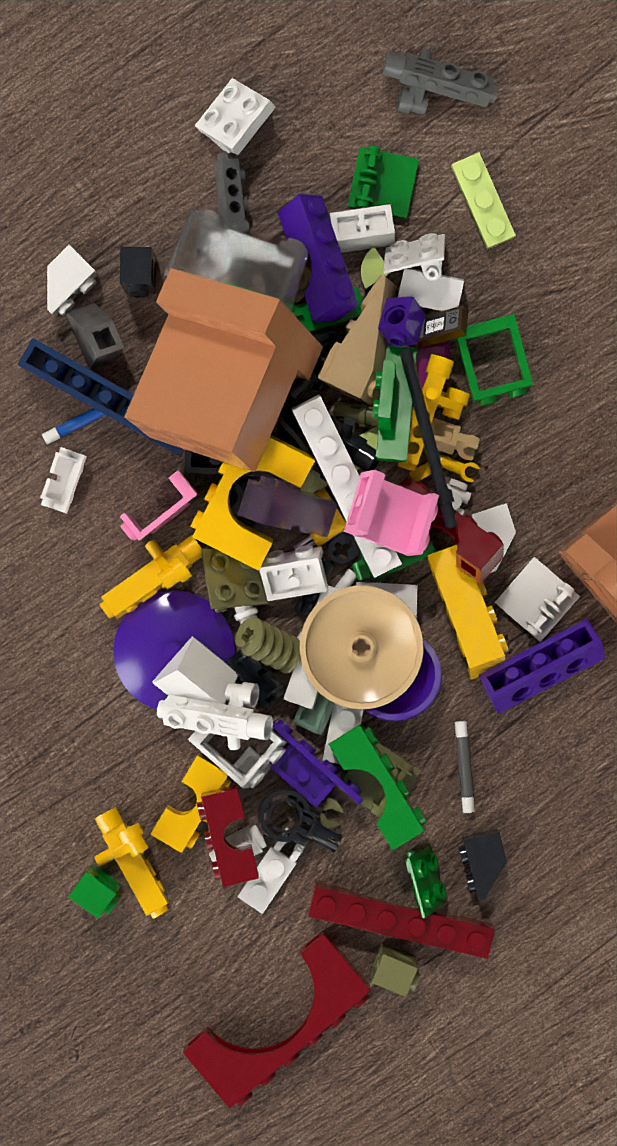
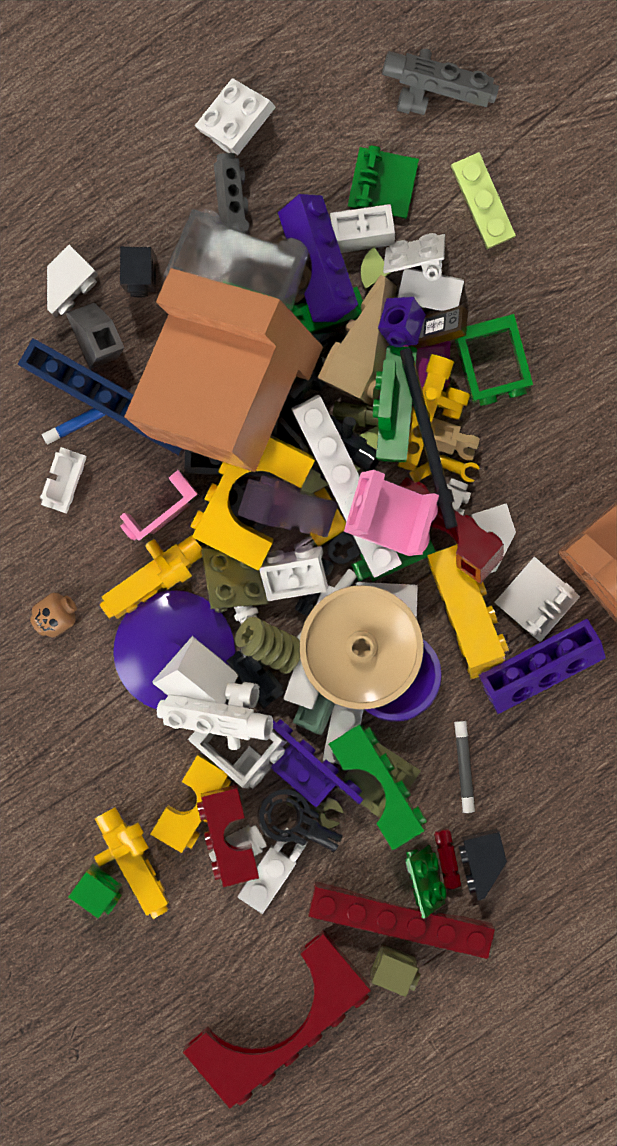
none -> medium nougat head [30,593,77,638]
none -> dark red axle [434,829,461,889]

